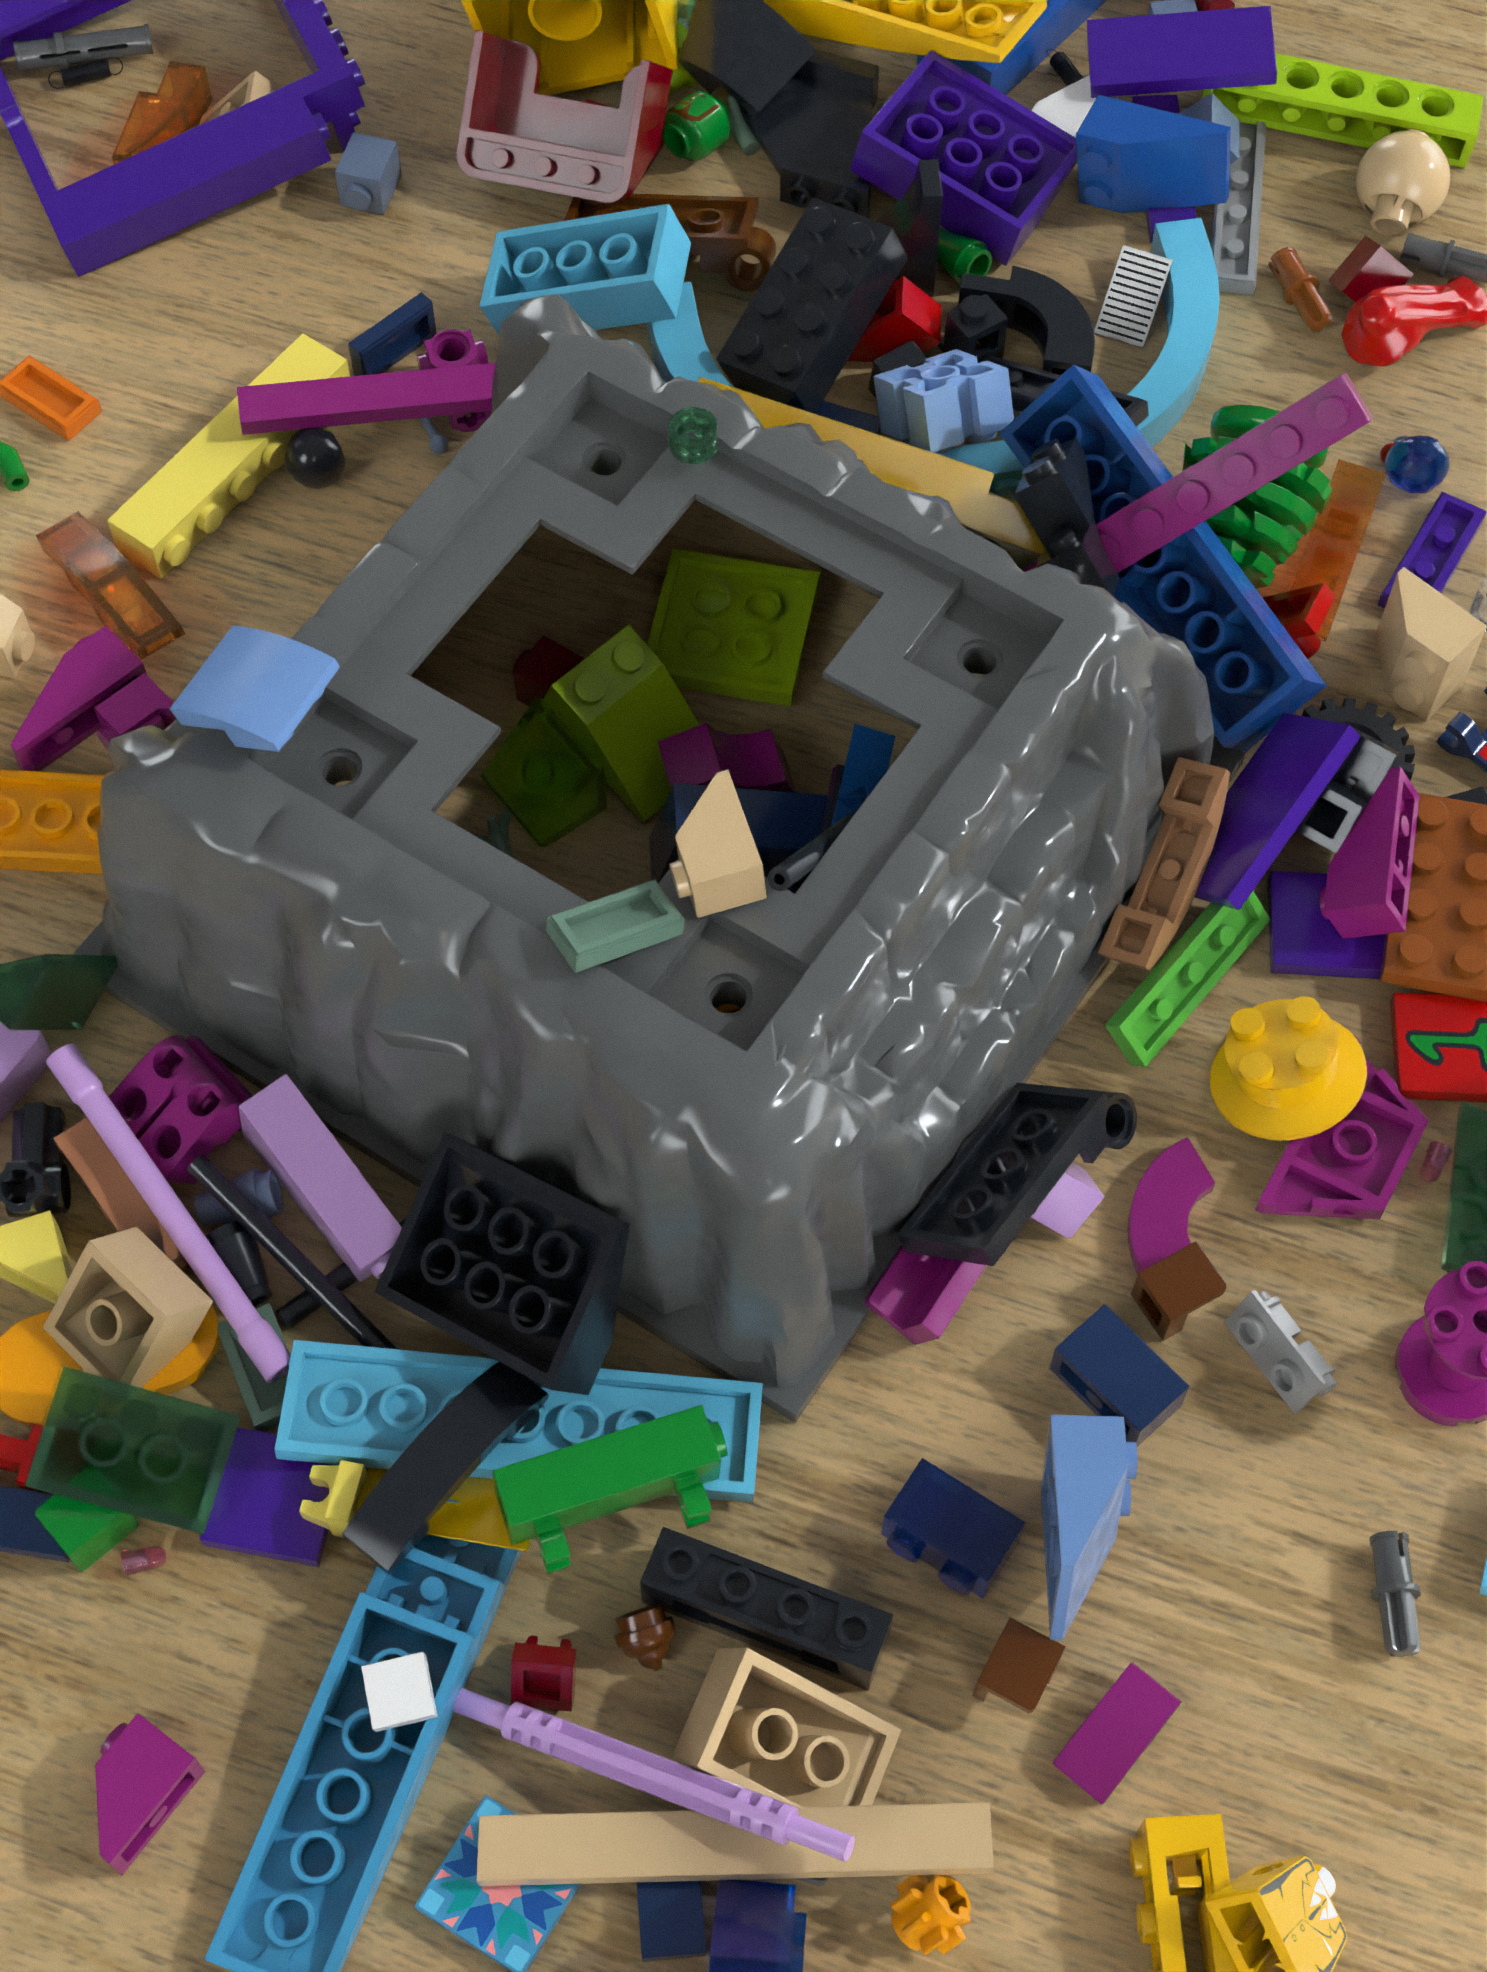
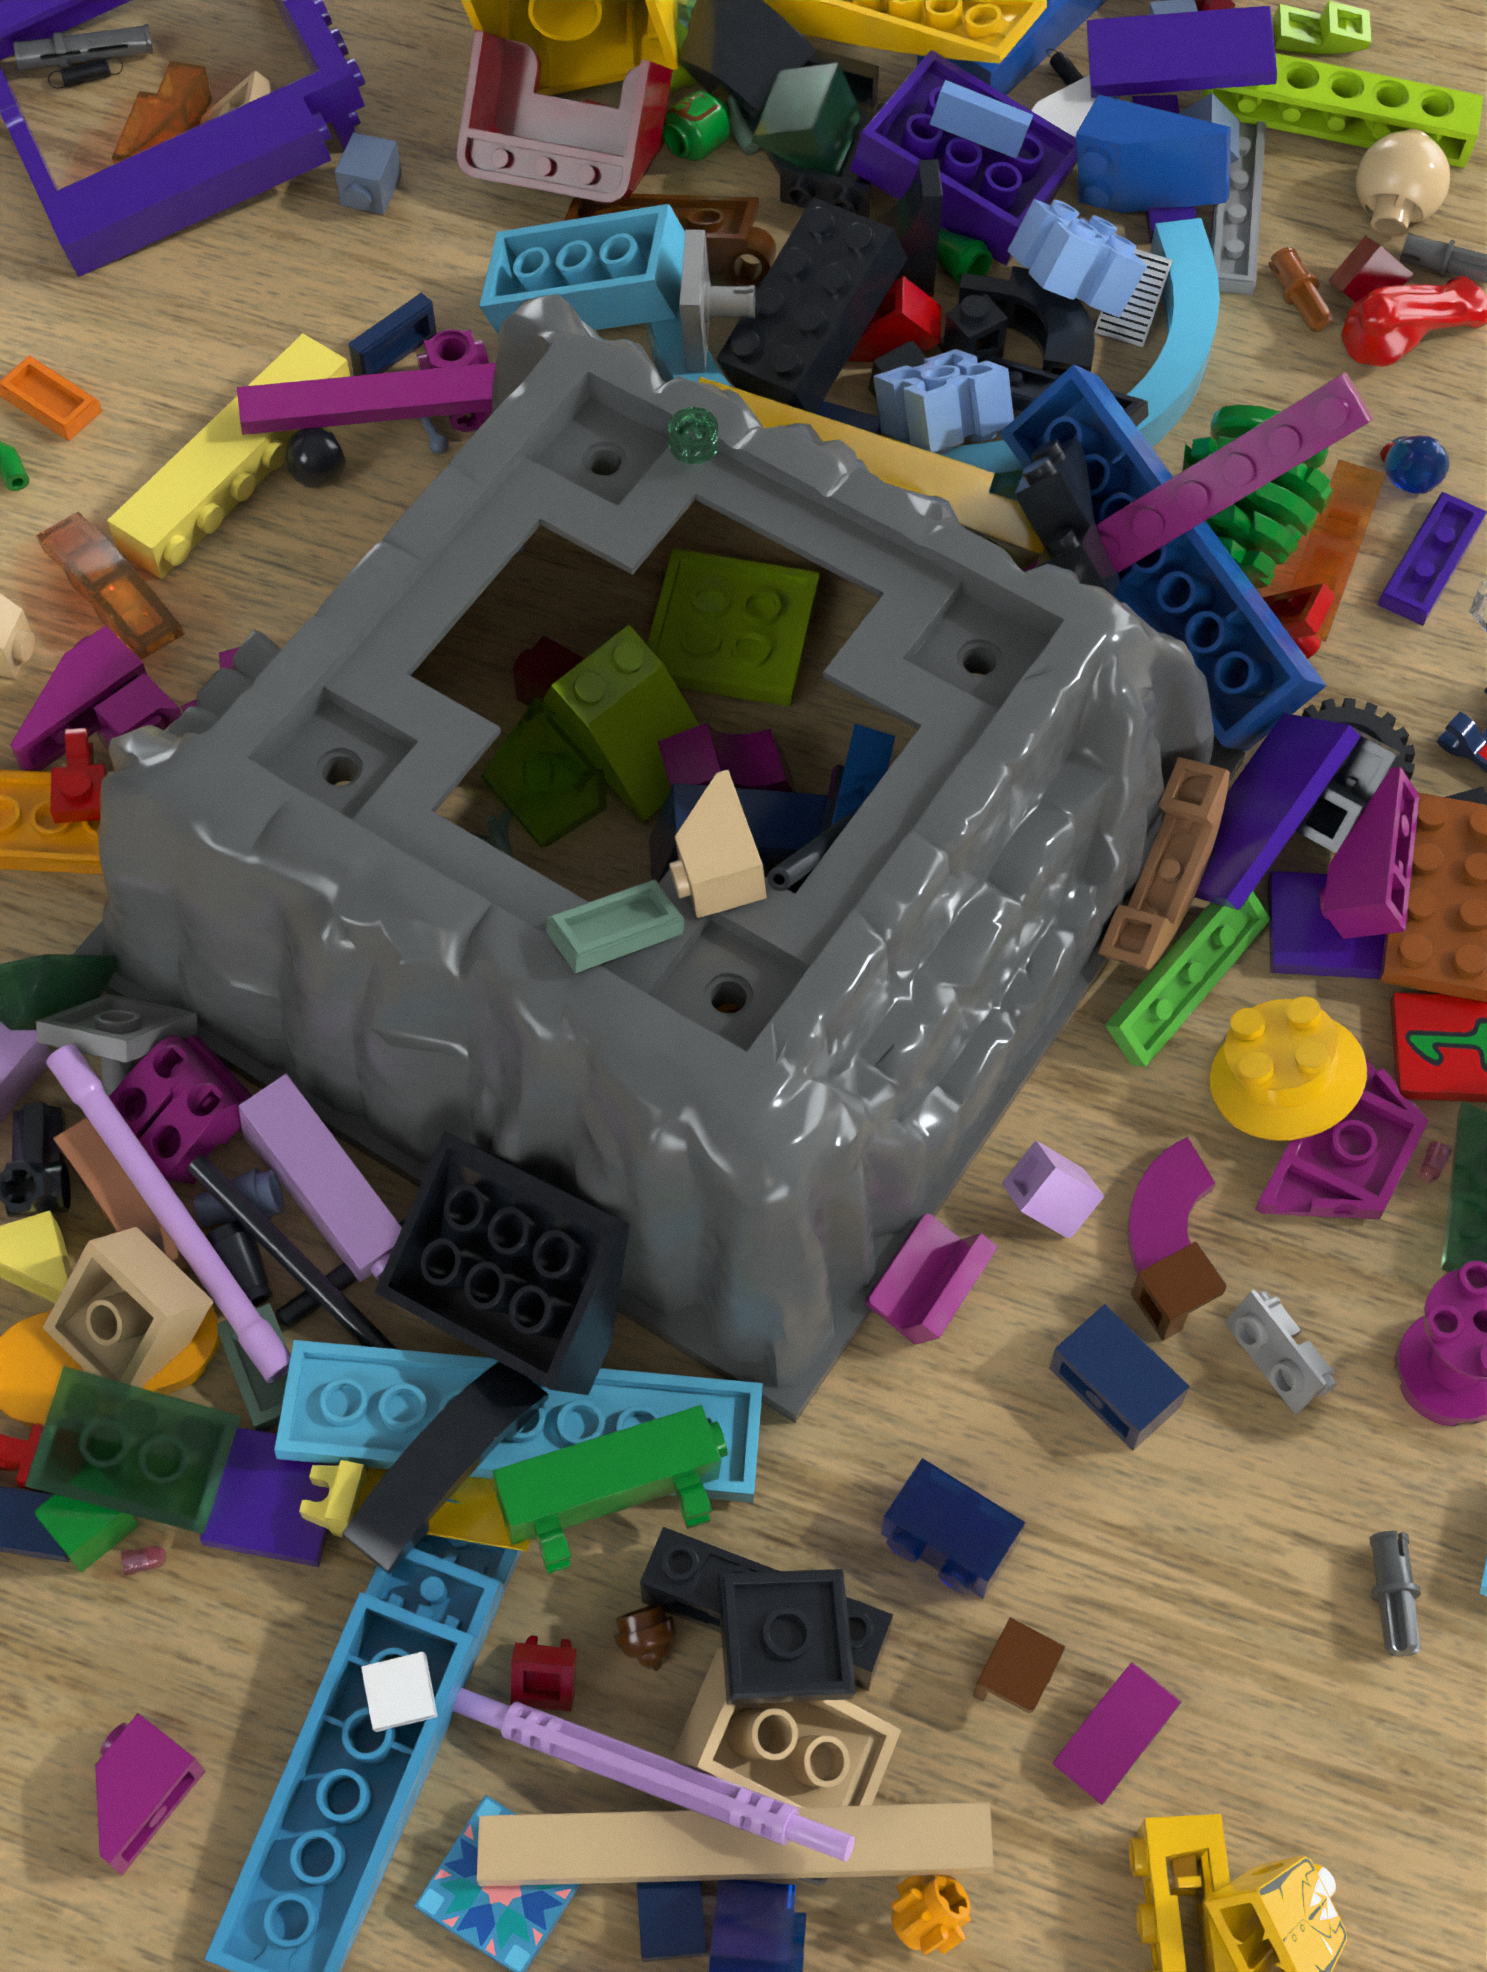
medium blue slope [170,625,340,752] -> none
black hinge [896,1083,1137,1266] -> none
medium blue slope [1040,1415,1138,1640] -> none
tan slope [1376,567,1487,722] -> none
none -> light grey tile [36,994,197,1096]
none -> red plate [50,728,108,823]
none -> light grey tile [680,230,755,372]
none -> black tile [717,1569,856,1705]
none -> clear green slope [751,63,861,176]
none -> medium blue tile [930,80,1033,159]
none -> light blue brick [1007,199,1147,318]
none -> lime slope [1273,0,1371,54]

